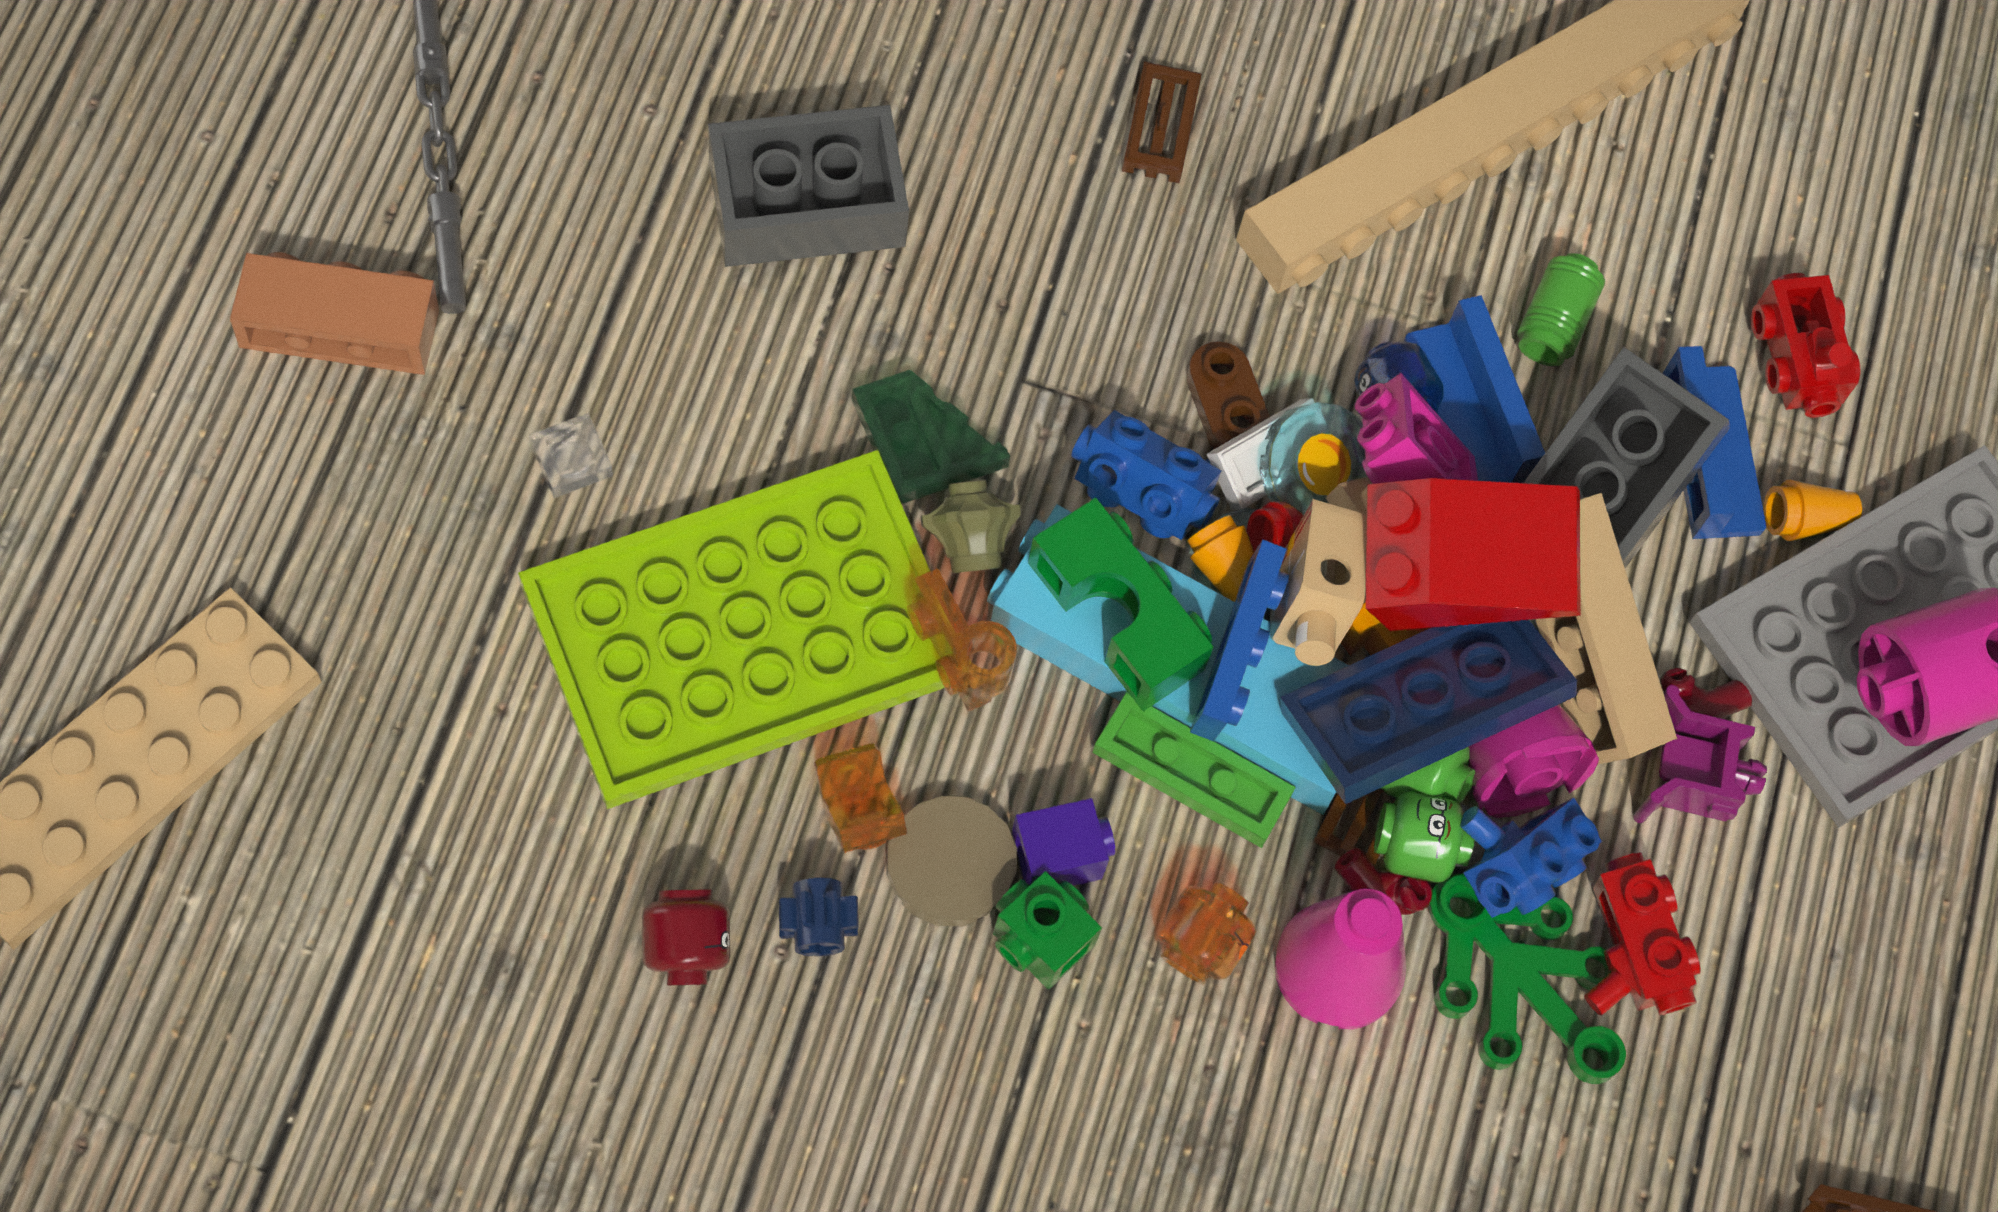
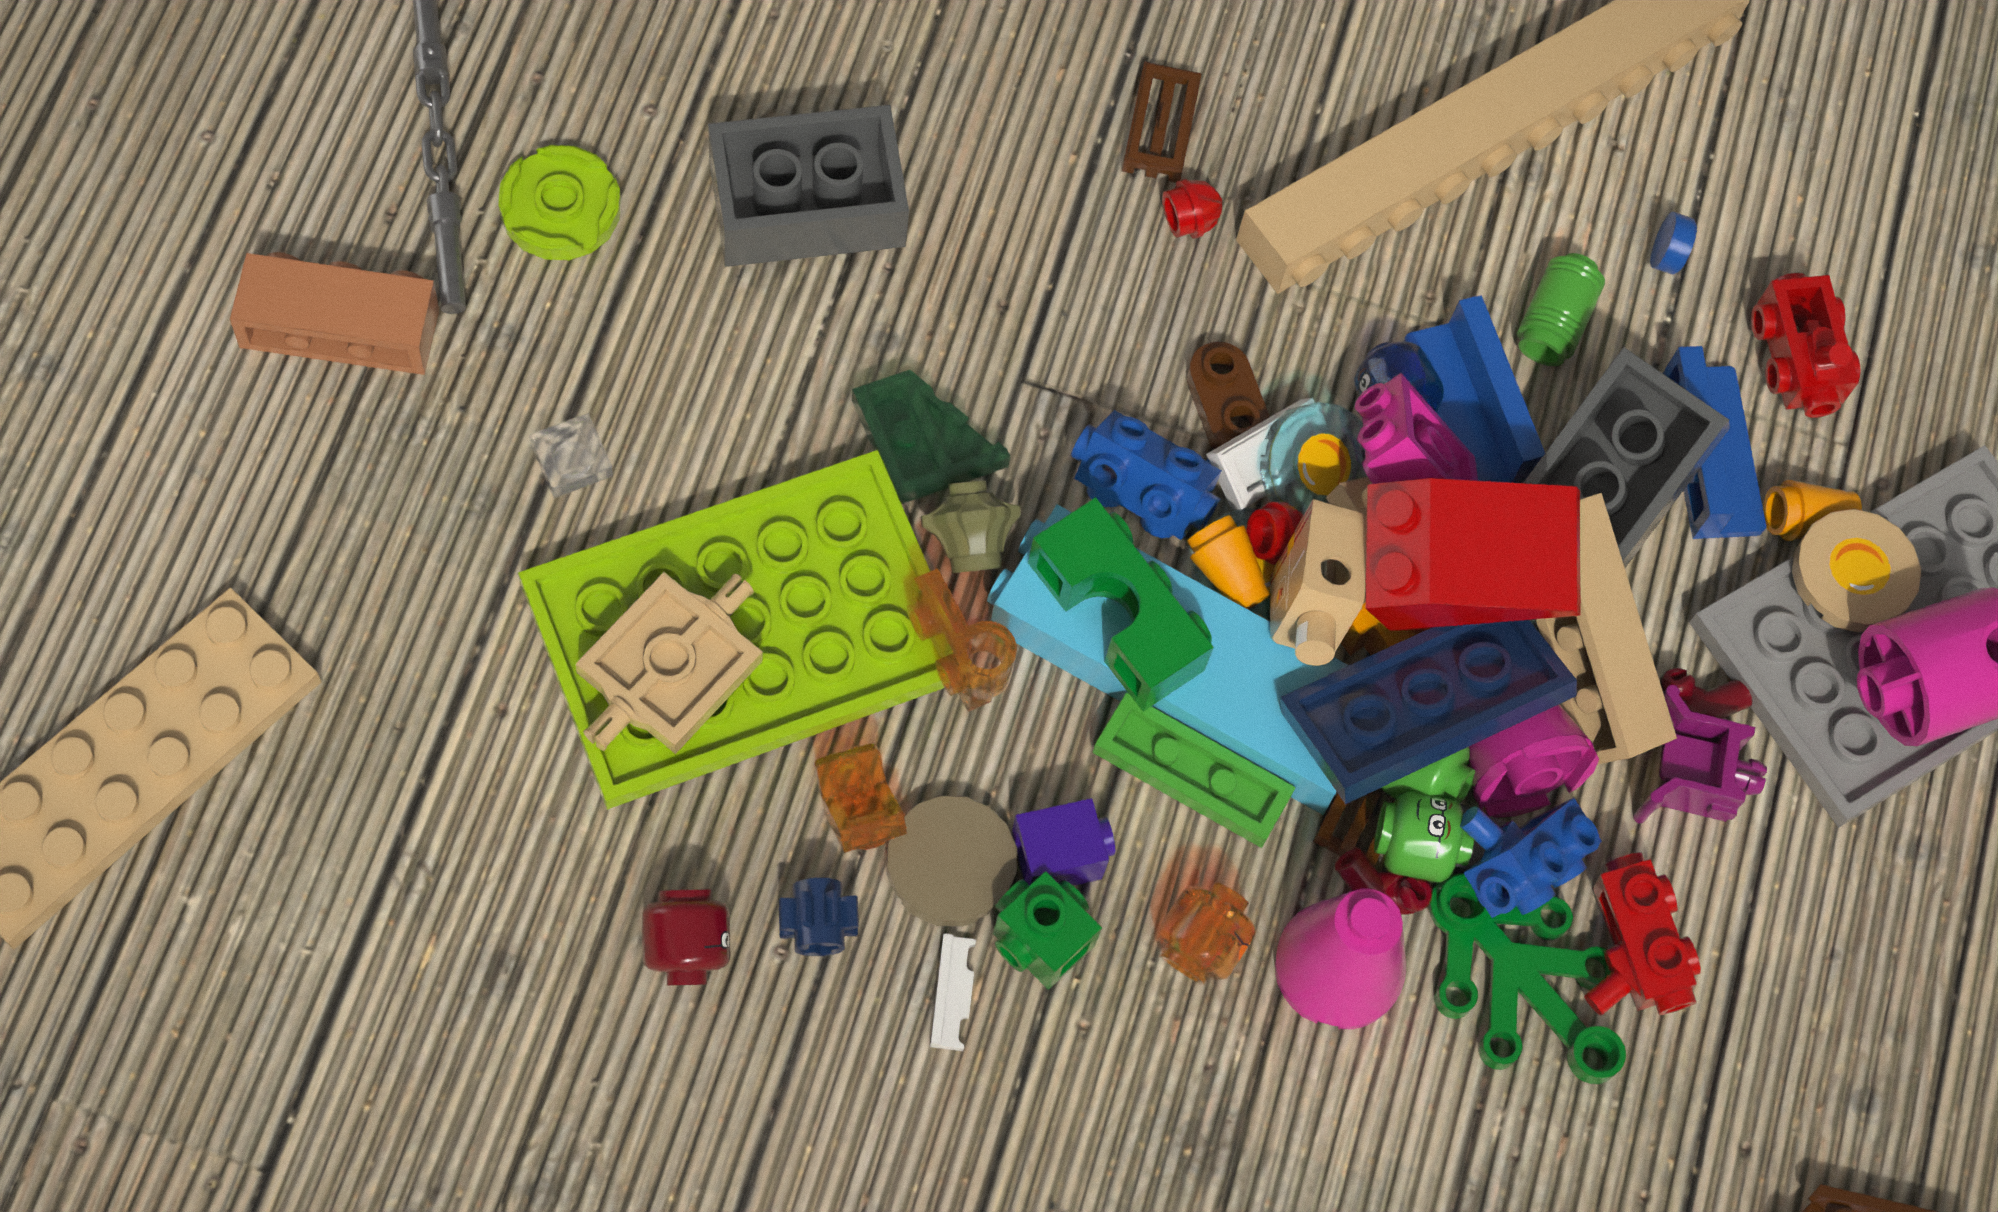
blue plate [1190,540,1289,742] -> none
none -> lime tile [498,145,621,261]
none -> tan plate [576,572,763,754]
none -> white piece [930,934,976,1051]
none -> red plate [1162,179,1223,239]
none -> blue tile [1650,211,1697,275]
none -> tan tile [1792,509,1921,633]

